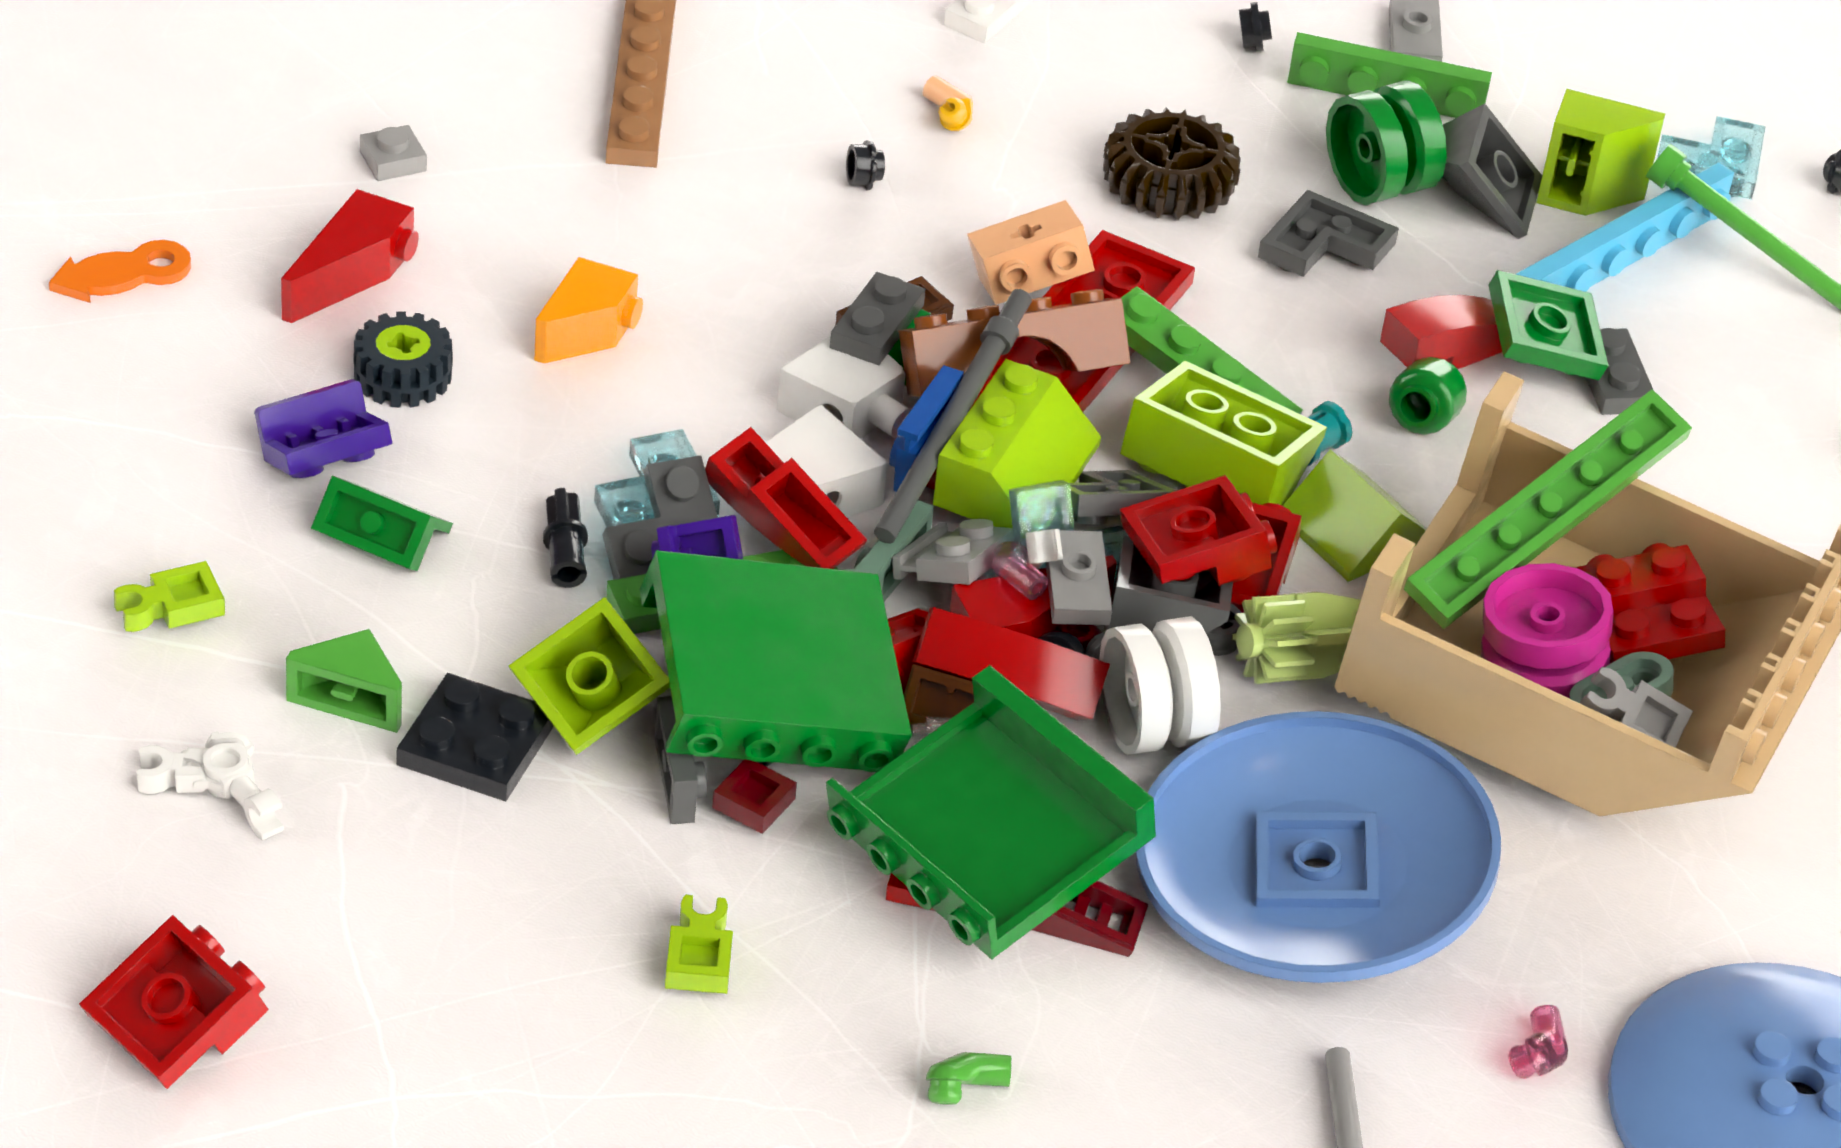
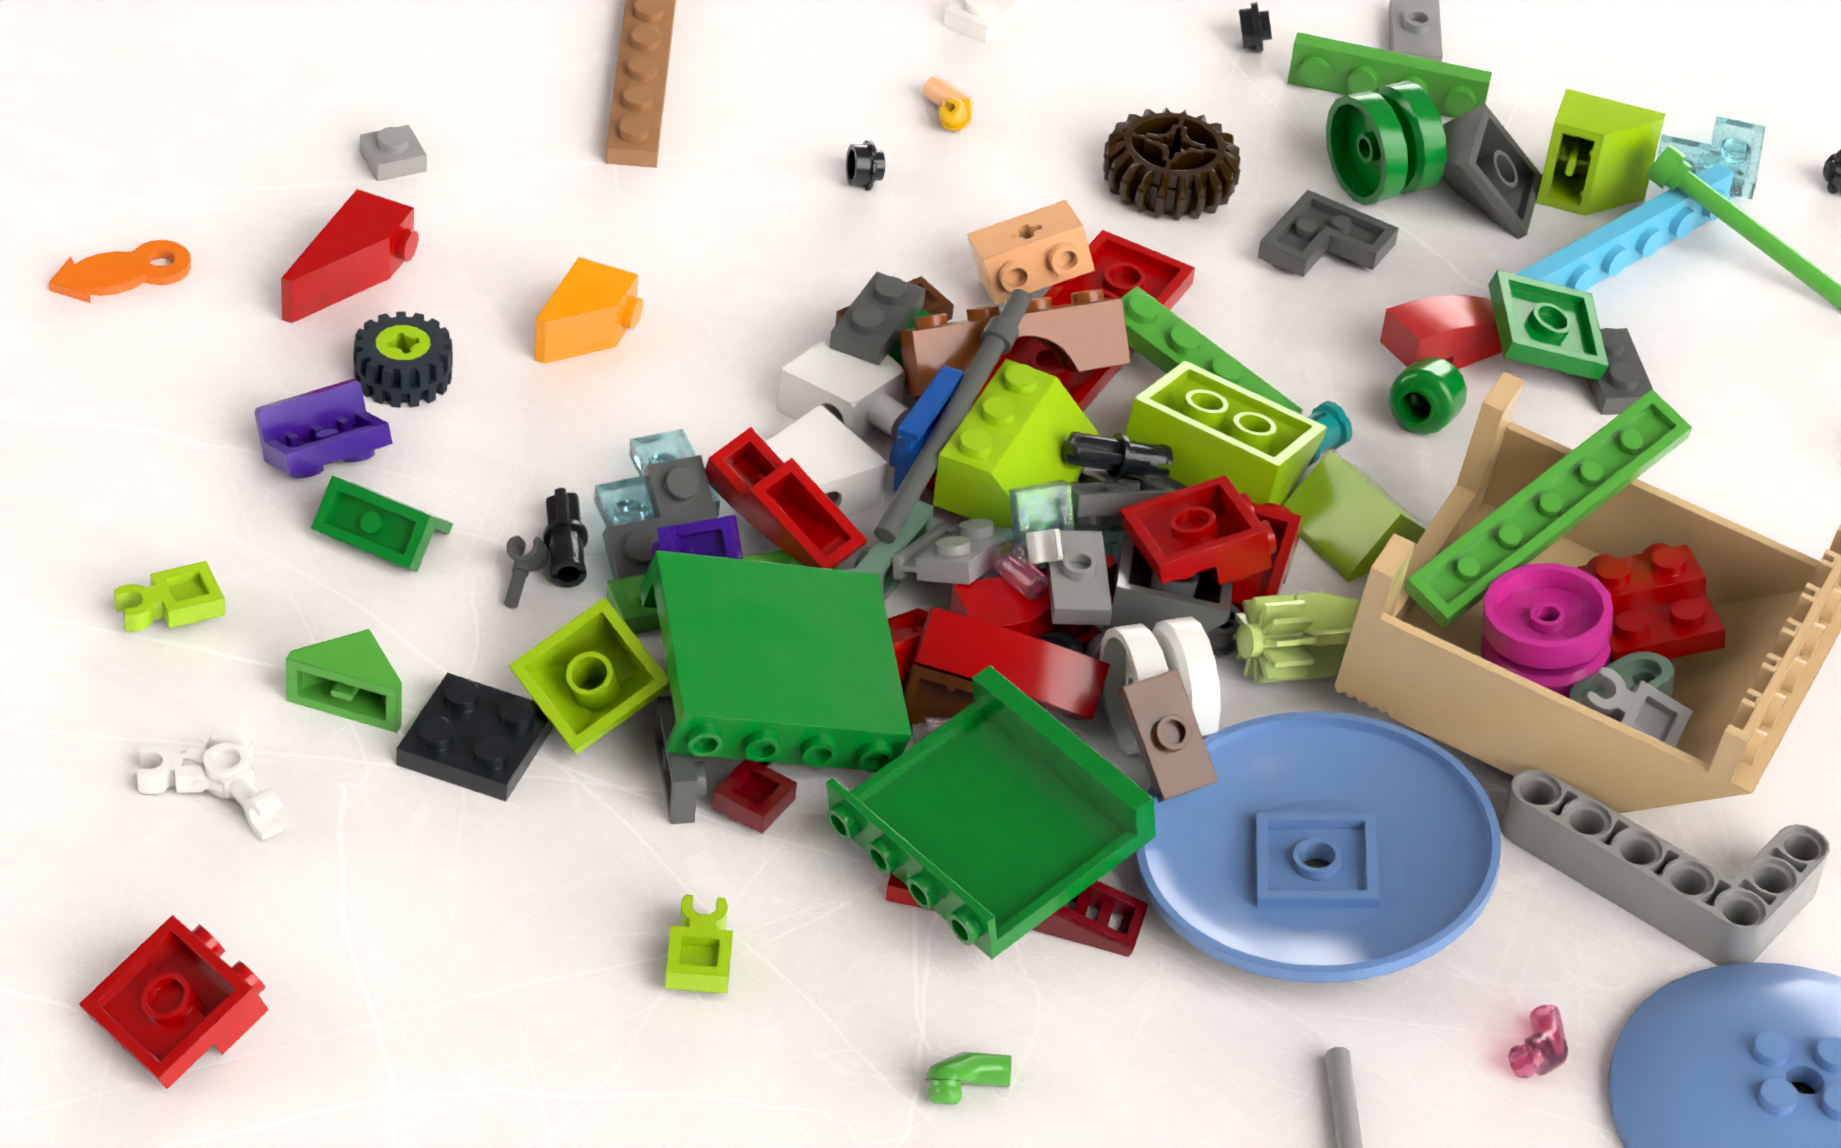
none -> dark grey hand [504,535,549,608]
none -> black axle [1062,432,1173,480]
none -> plate [1118,668,1218,803]
none -> light grey beam [1502,769,1830,966]

